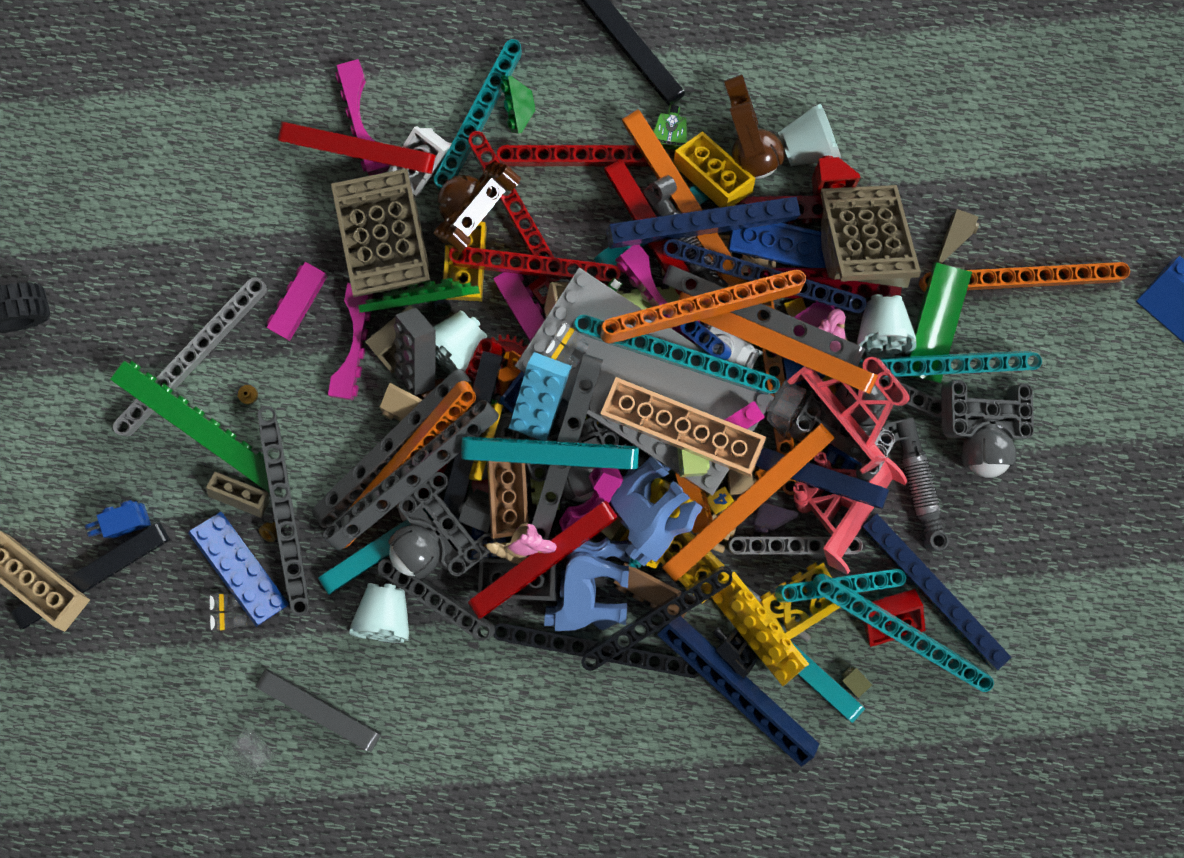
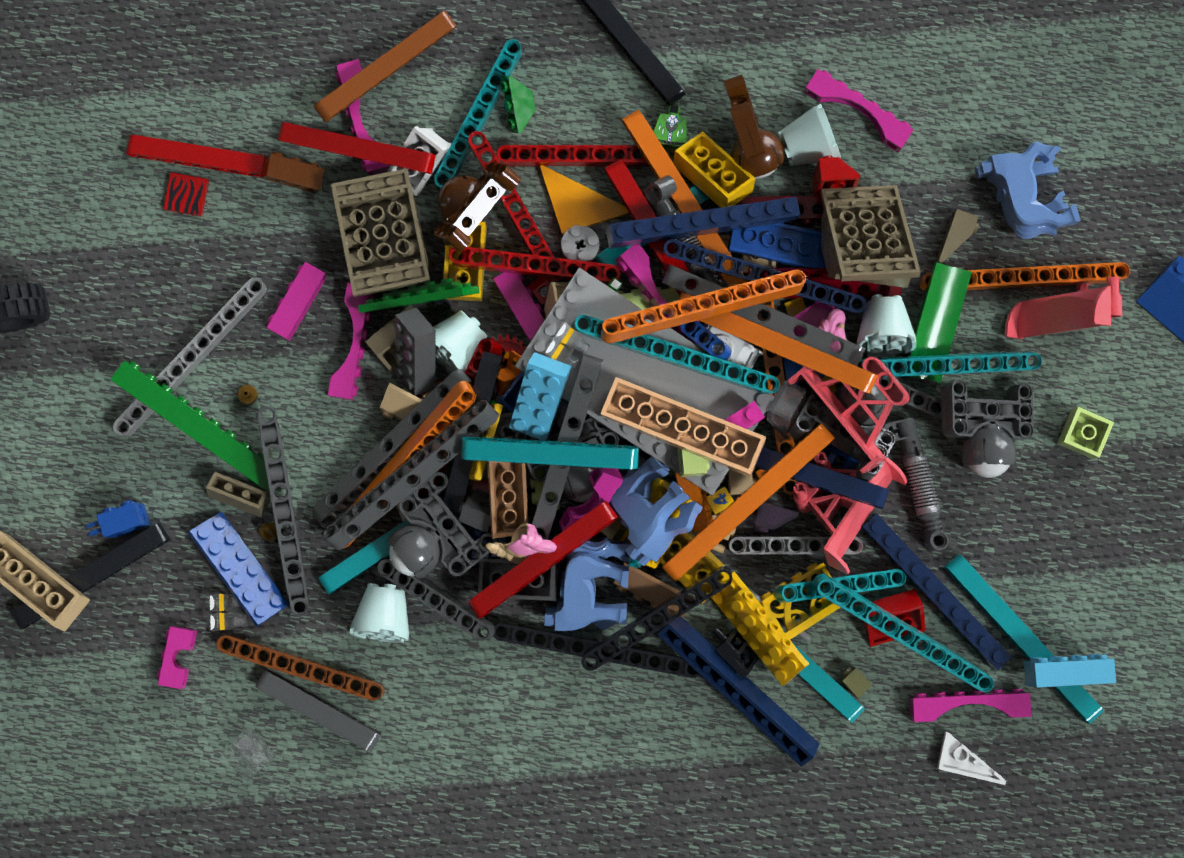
none -> red beam [125,135,264,177]
none -> dark pink arch [157,626,197,689]
none -> red tile [163,173,209,217]
none -> dark orange beam [217,635,385,701]
none -> reddish brown brick [260,152,325,193]
none -> dark orange beam [313,11,457,123]
none -> light orange tile [540,165,629,235]
none -> light grey brick [561,225,599,262]
none -> dark pink arch [803,69,913,153]
none -> dark pink arch [909,688,1032,722]
none -> white wing [937,731,1006,785]
none -> teal beam [944,554,1104,725]
none -> medium blue piece [975,142,1080,239]
none -> coral piece [1004,277,1122,339]
none -> medium azure brick [1024,654,1116,687]
none -> yellowish green brick [1057,407,1114,459]

